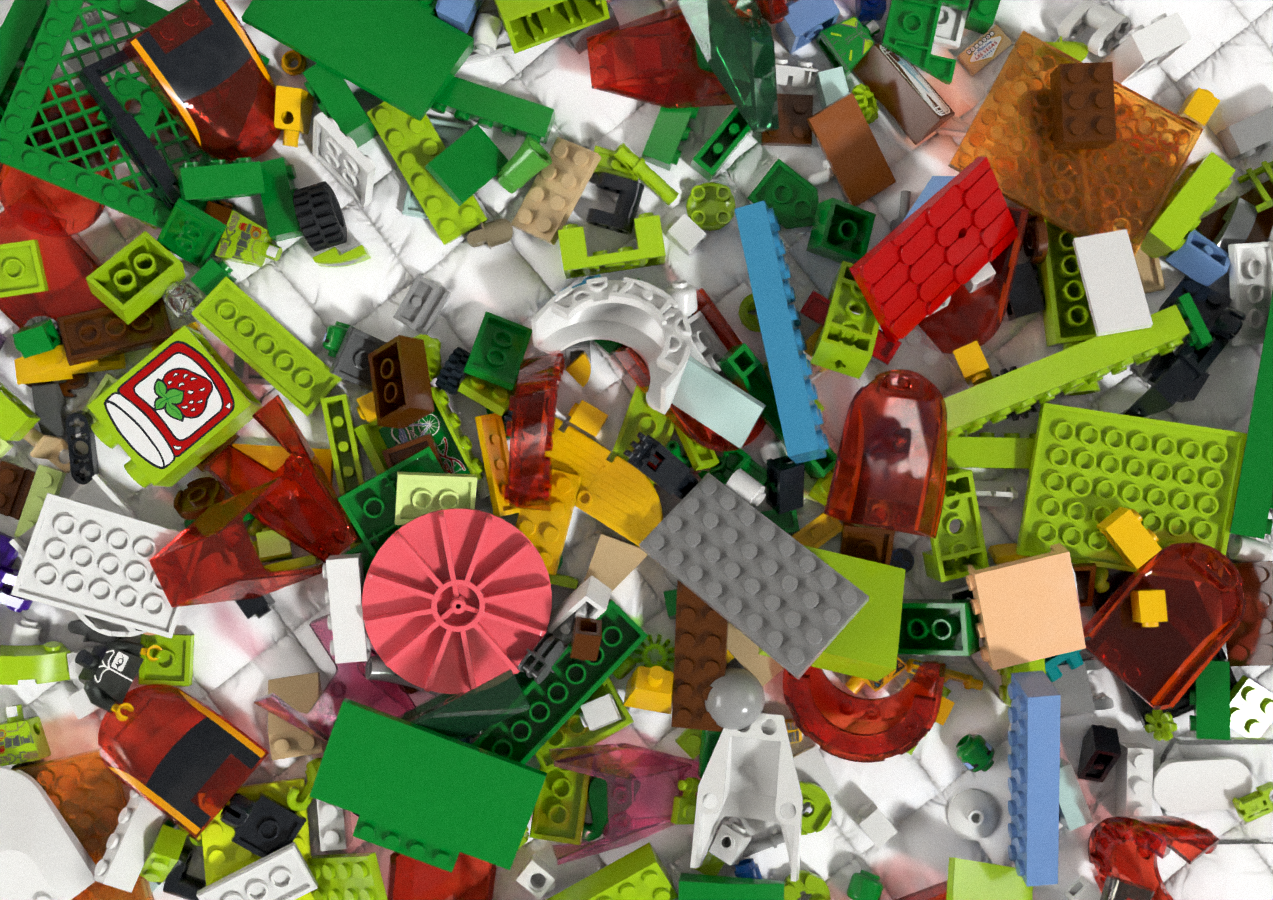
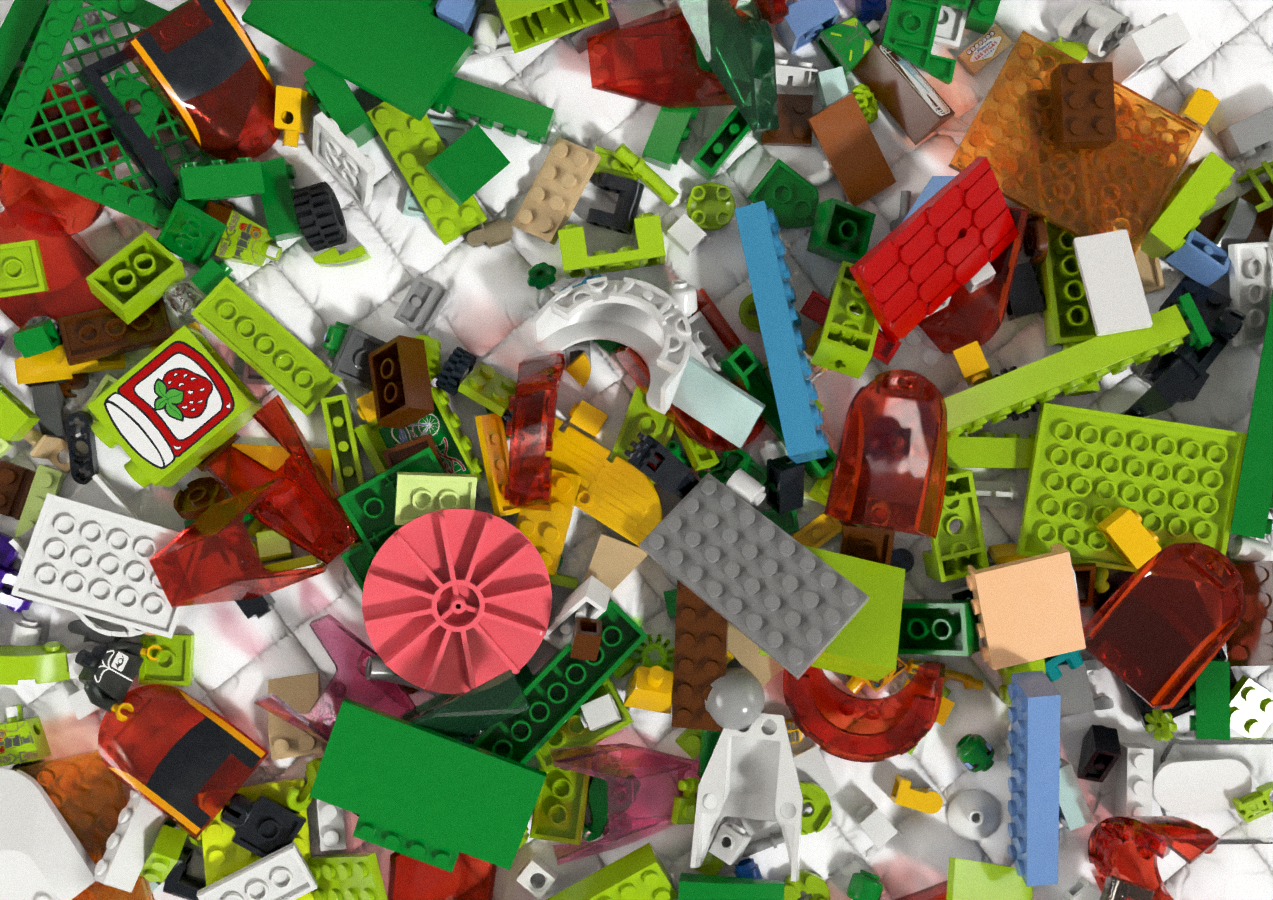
yellow plate [281,50,307,76] -> none
white brick [322,553,371,664] -> none
green plate [464,311,532,391] -> none
bright green plant [496,137,552,194] -> none
dark grey arm [518,631,568,684] -> none
yellow brick [1130,589,1168,627] -> none
none -> green plant [527,262,557,290]
none -> yellow leg [890,774,943,814]

